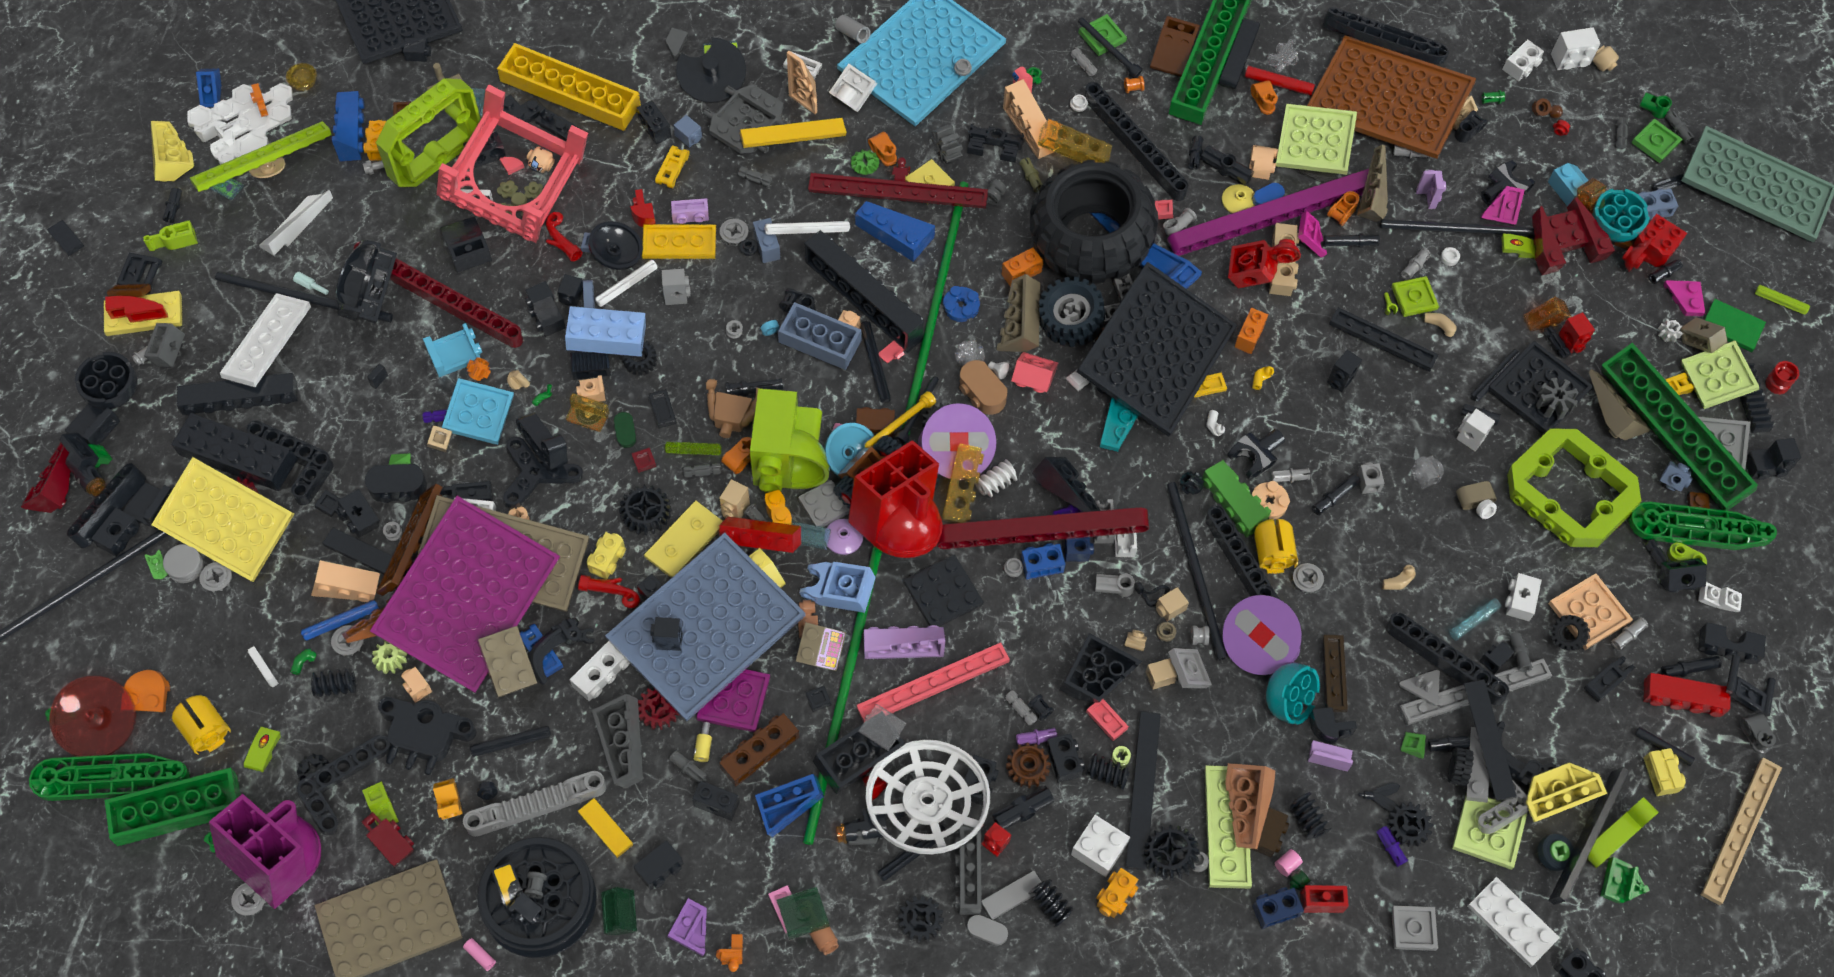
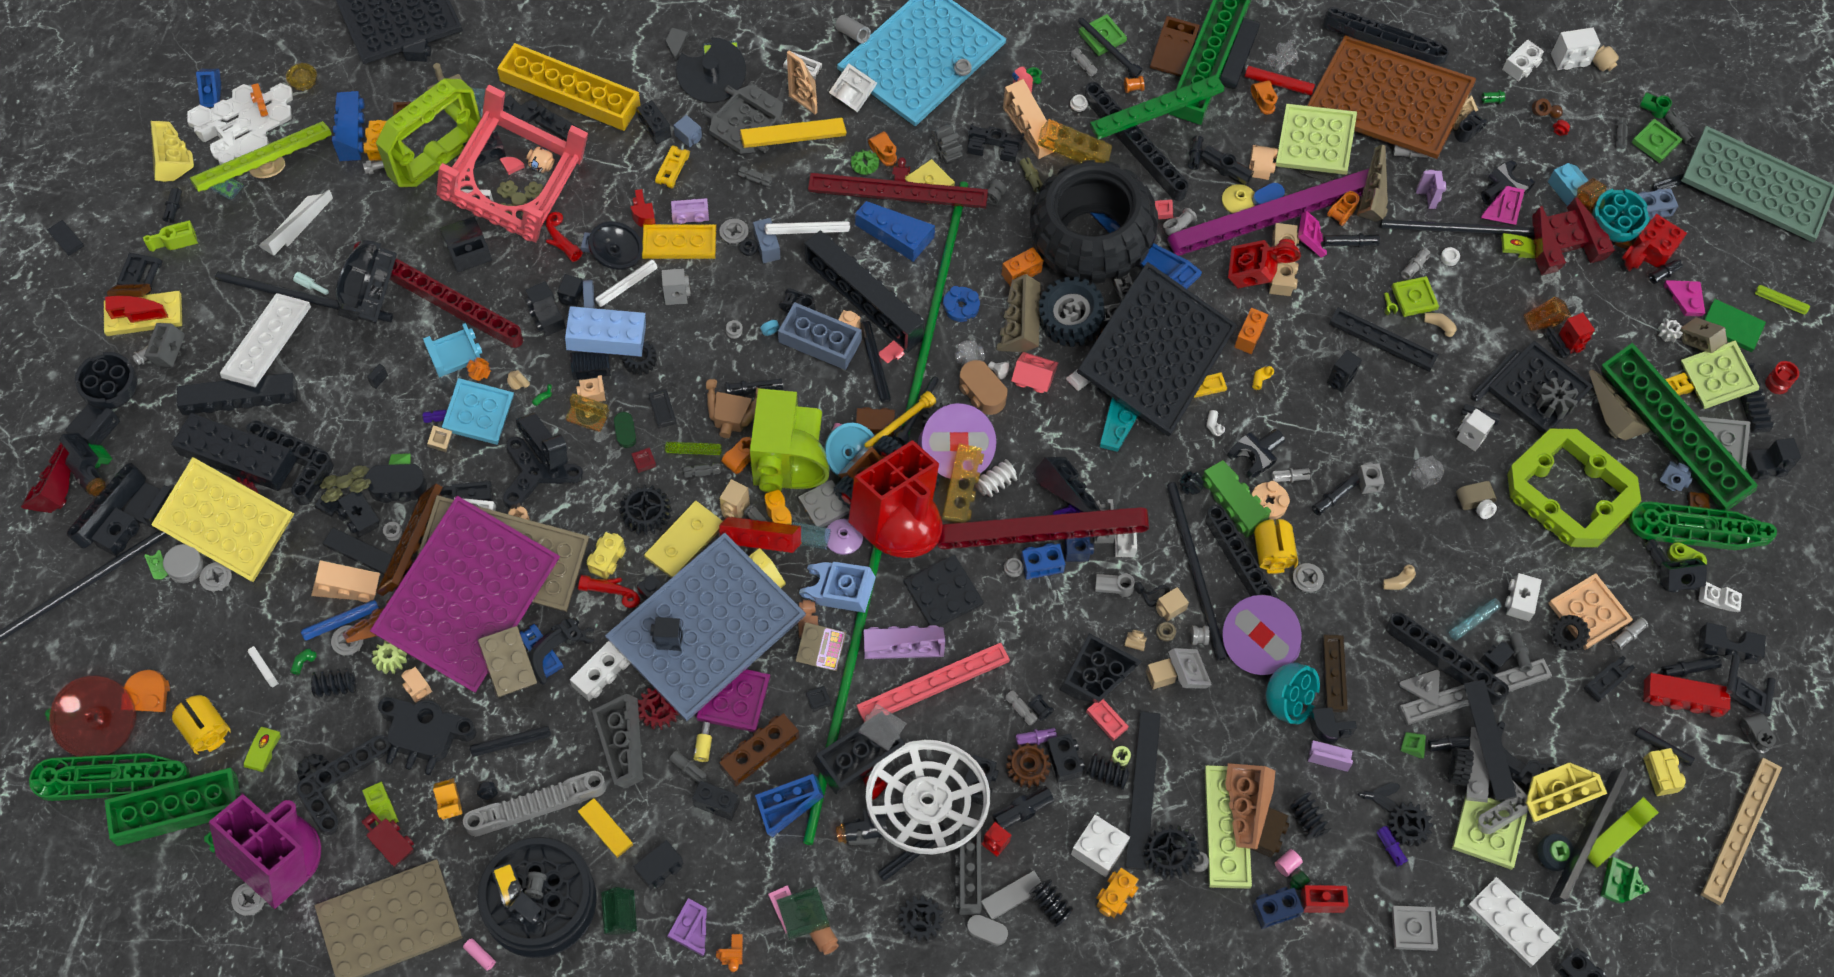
none -> olive plant [320,466,371,503]
none -> green plate [1090,75,1225,140]

